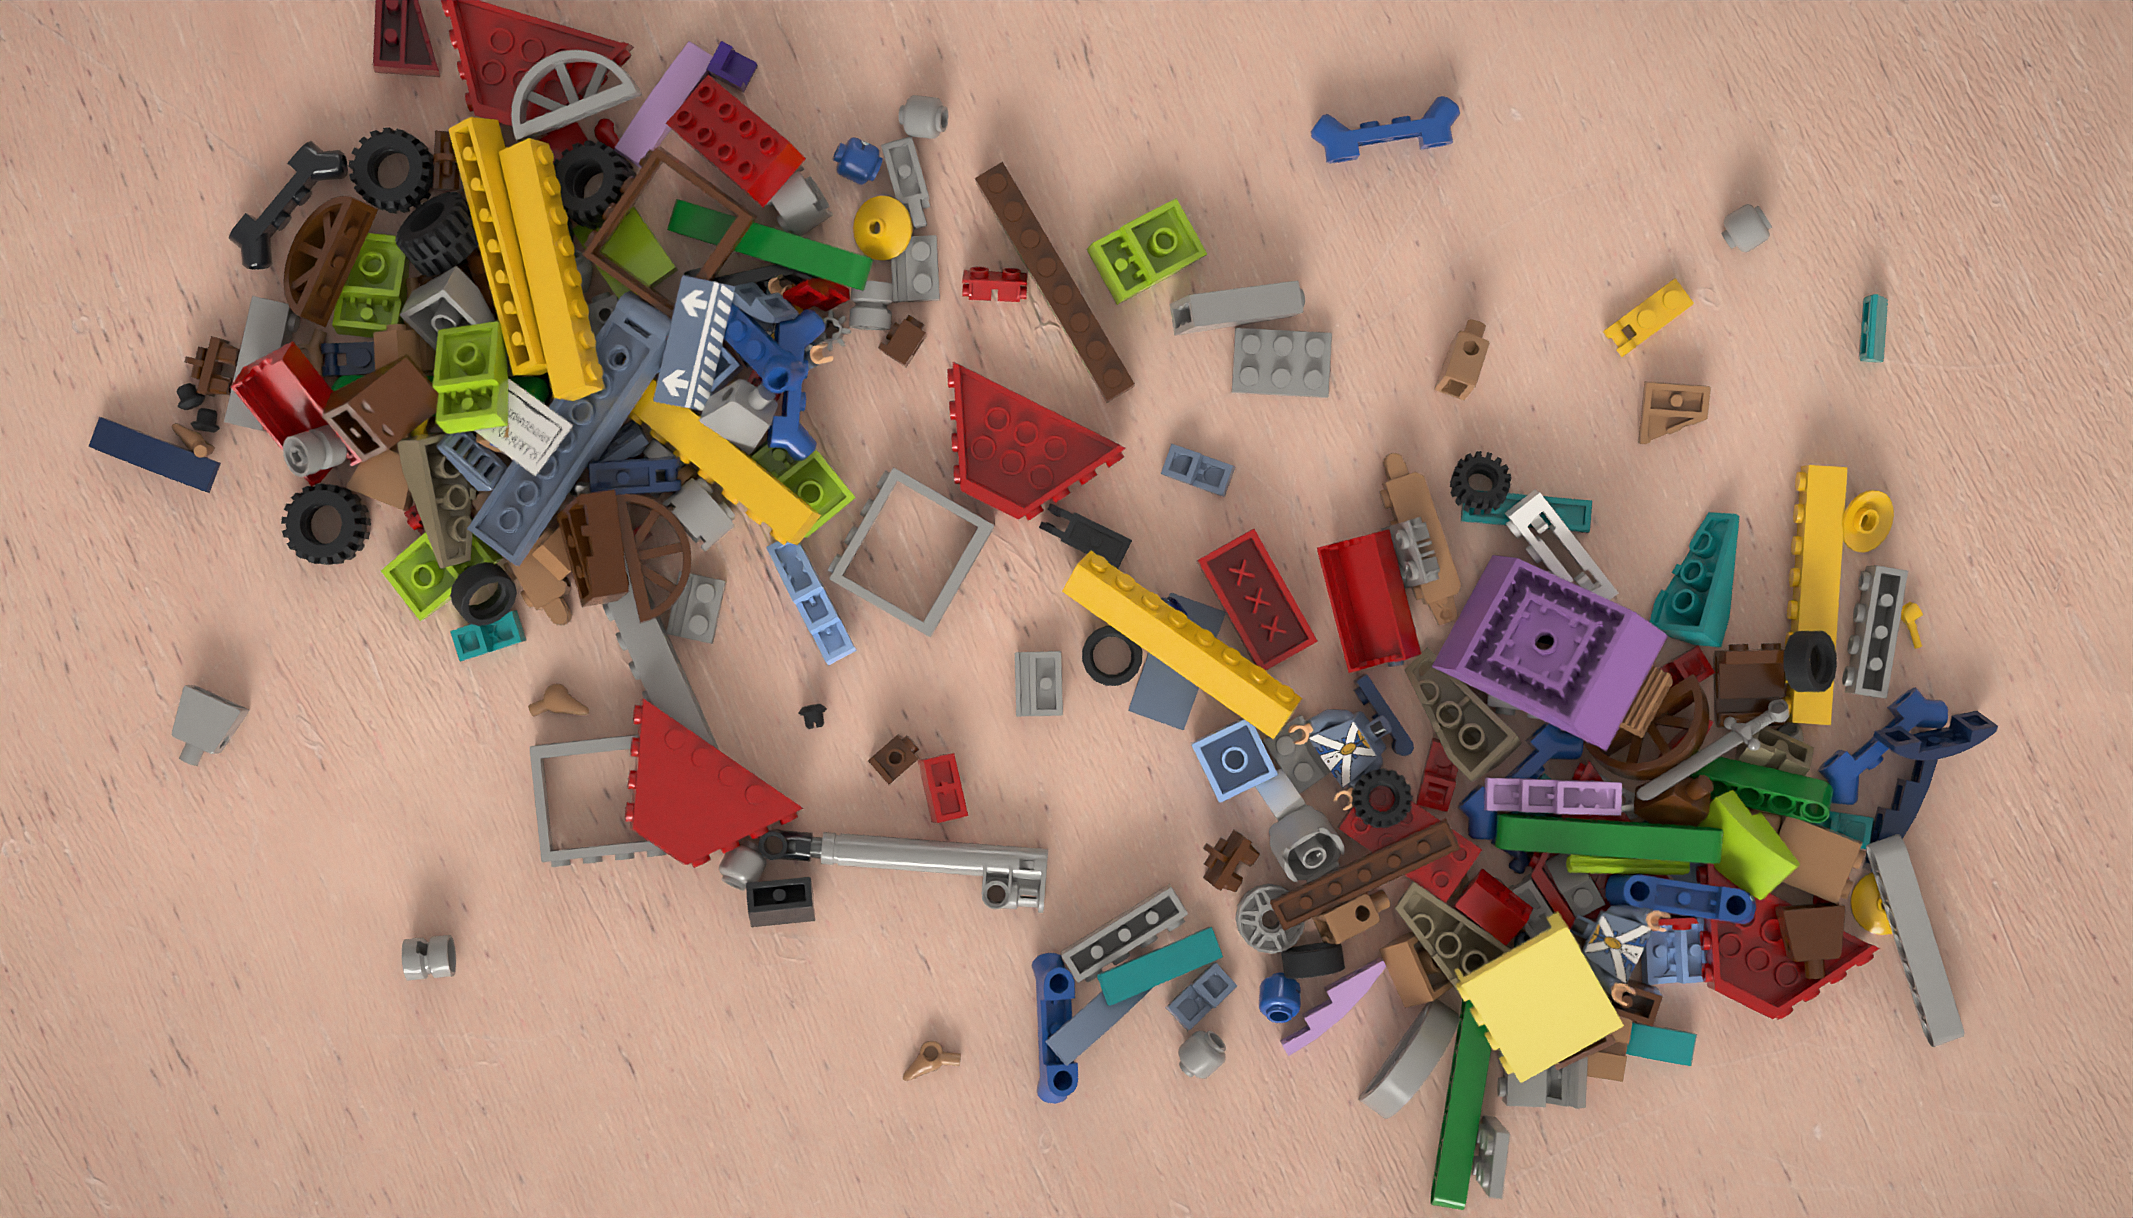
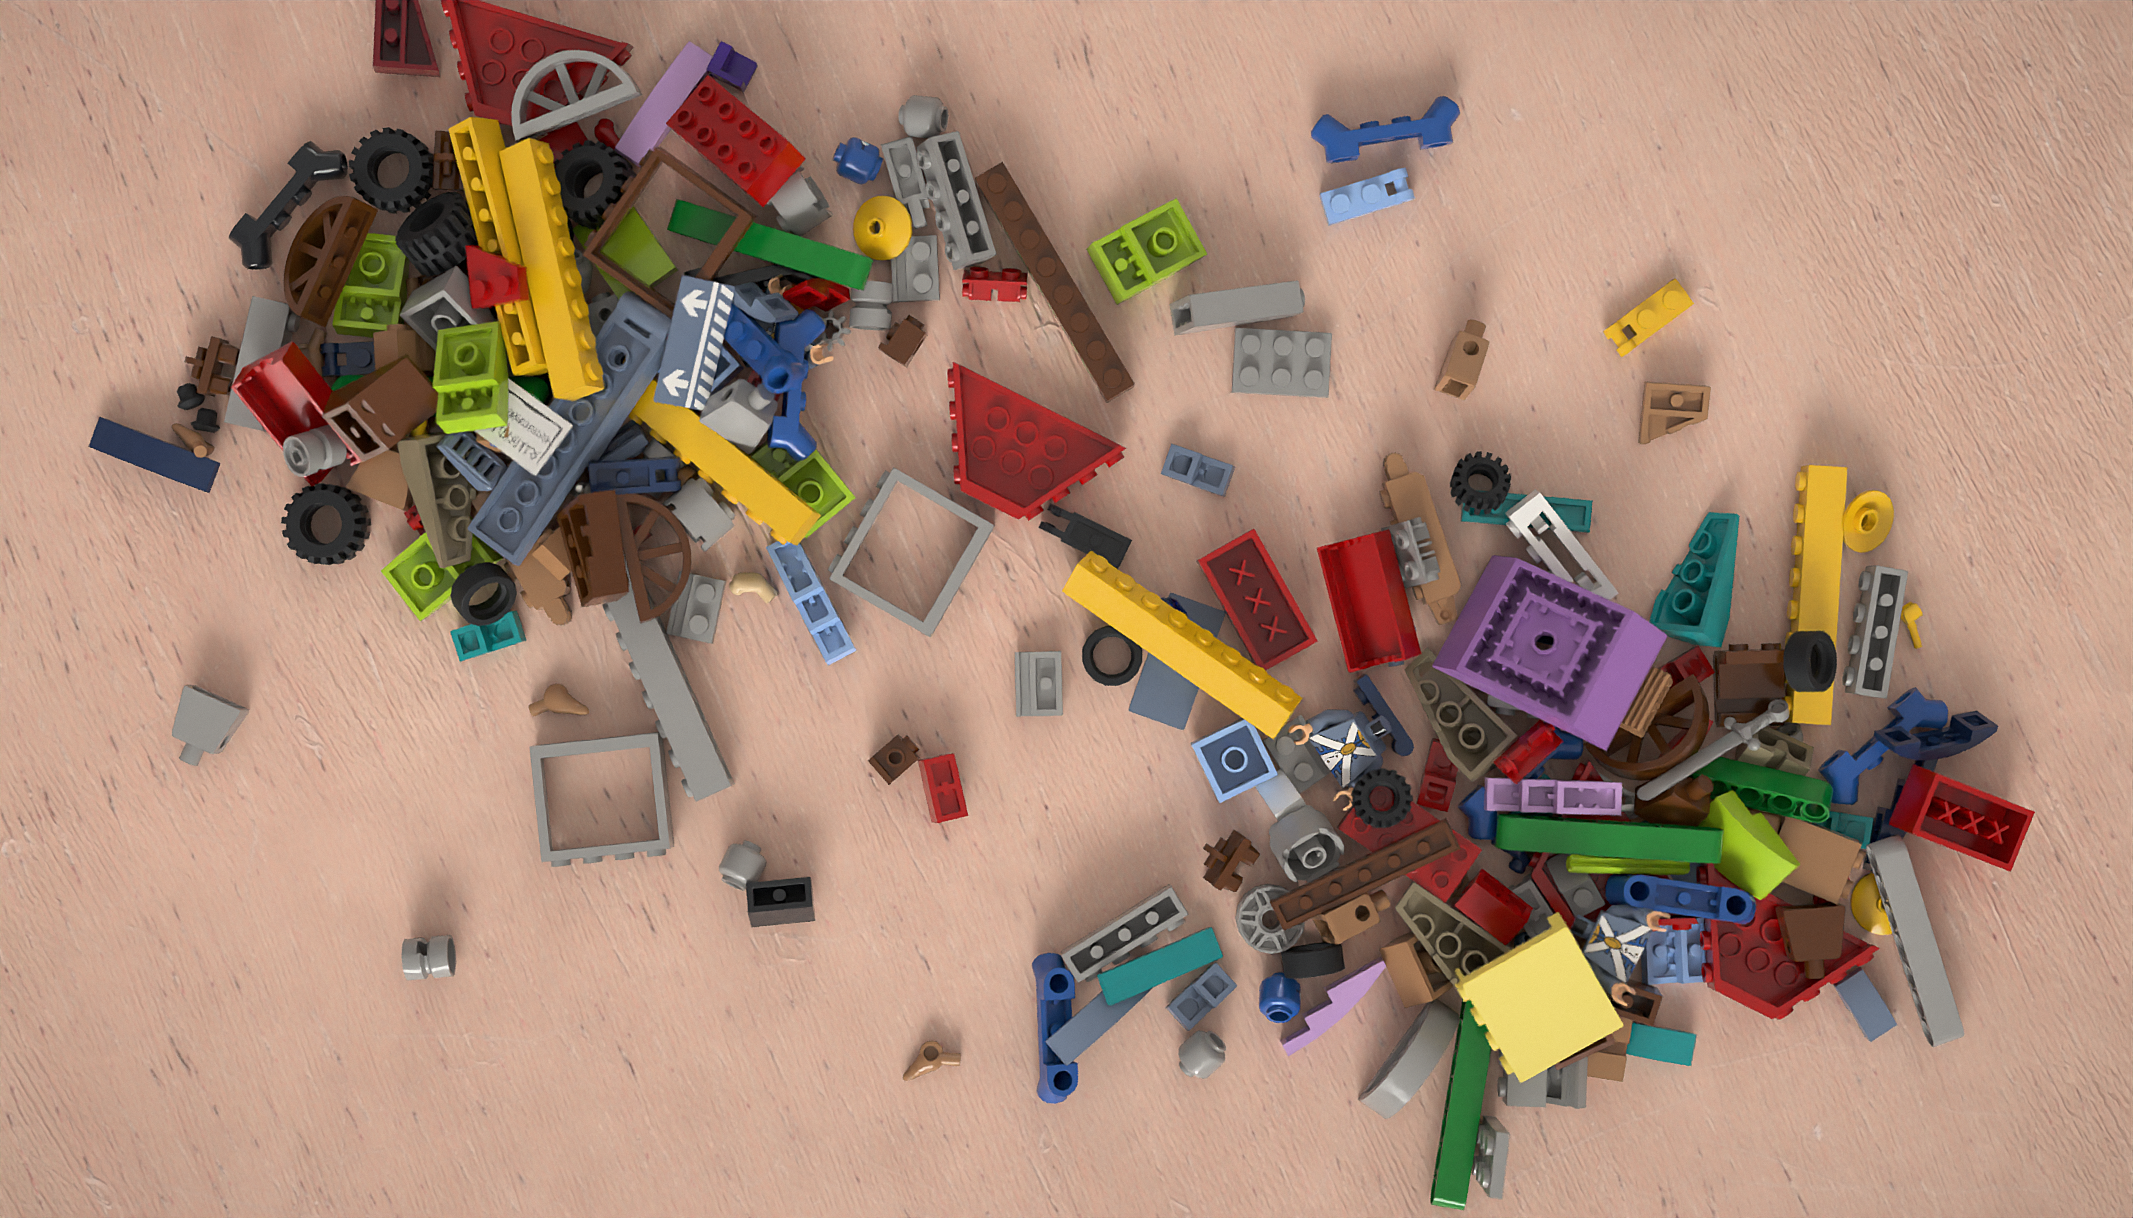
red piece [625,698,803,868] -> none
light grey piece [759,829,1048,913] -> none
black piece [798,704,827,729] -> none
light grey head [1721,204,1772,252] -> none
teal slope [1859,294,1888,363] -> none
none -> red wing [466,245,529,309]
none -> tan arm [729,573,779,604]
none -> light grey brick [916,131,997,270]
none -> light blue plate [1319,167,1415,226]
none -> red hinge [1493,719,1563,784]
none -> sand blue slope [1833,967,1897,1042]
none -> red brick [1889,764,2035,872]

